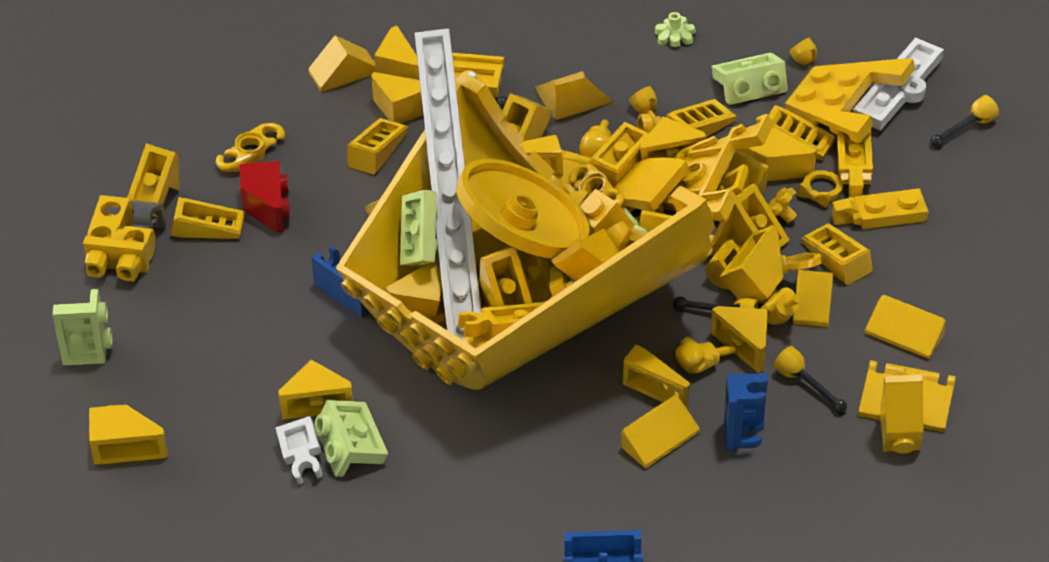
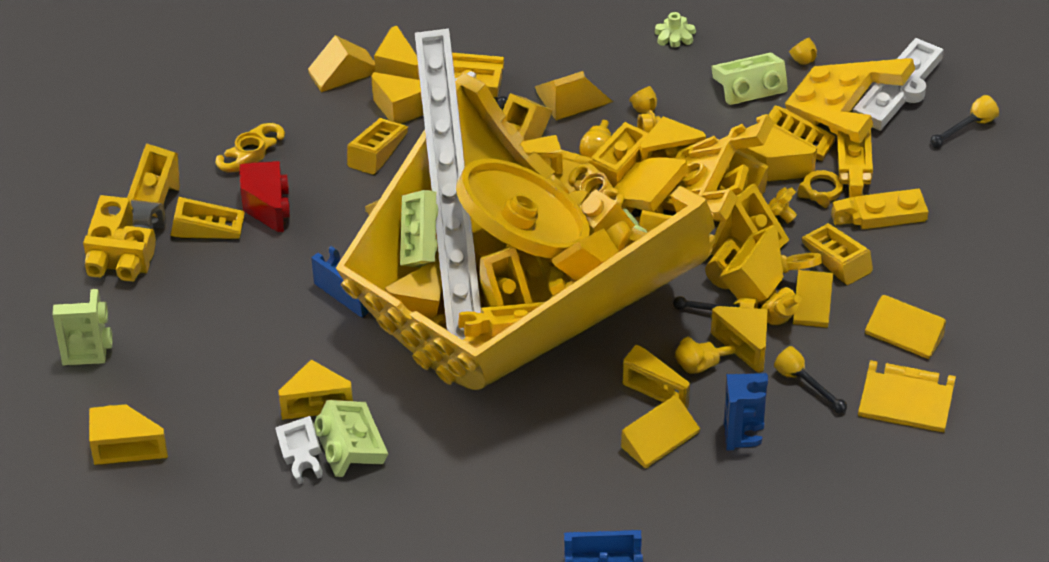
yellow slope [666,99,736,137] -> none
yellow slope [879,374,924,454] -> none

